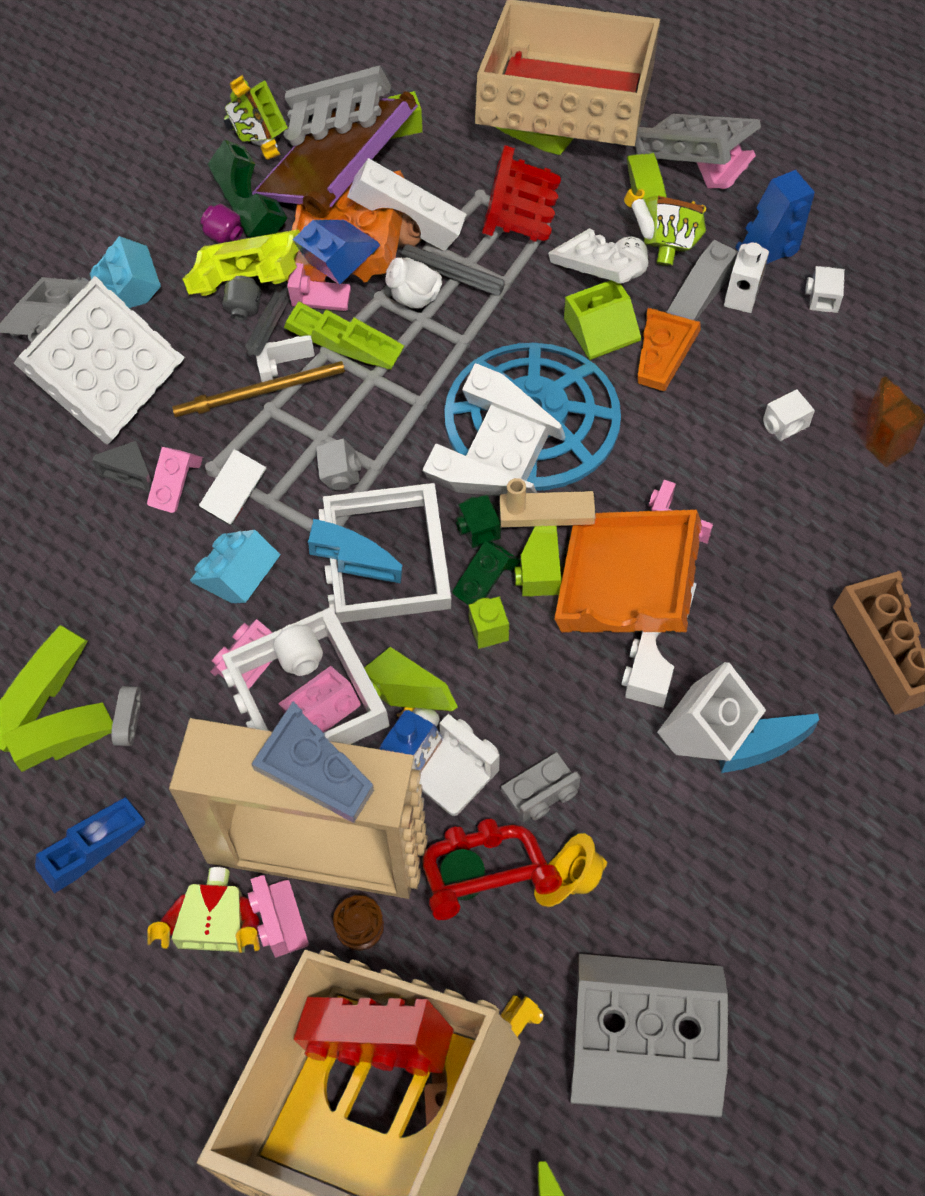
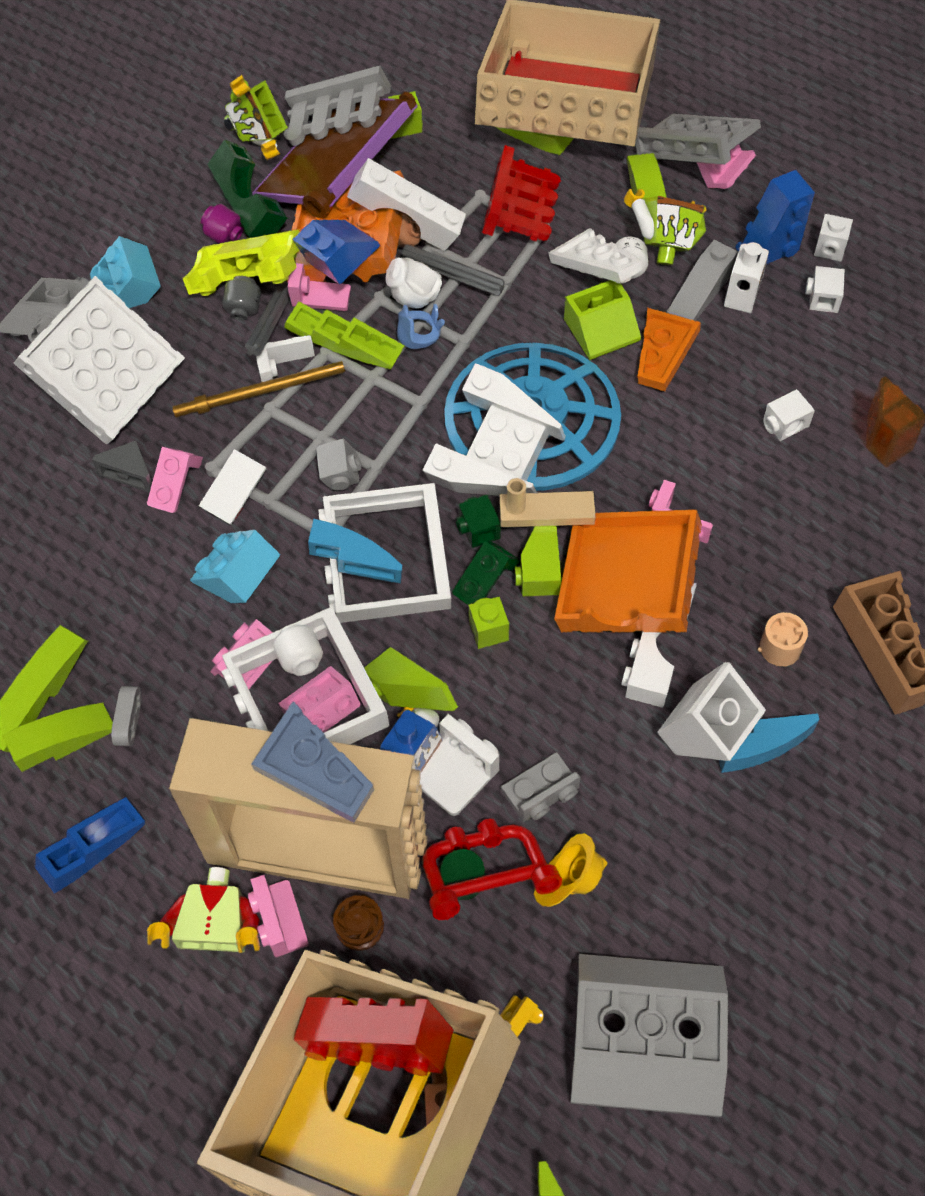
none -> medium blue piece [397,304,445,349]
none -> light nougat piece [758,613,808,666]
none -> white brick [814,214,853,261]

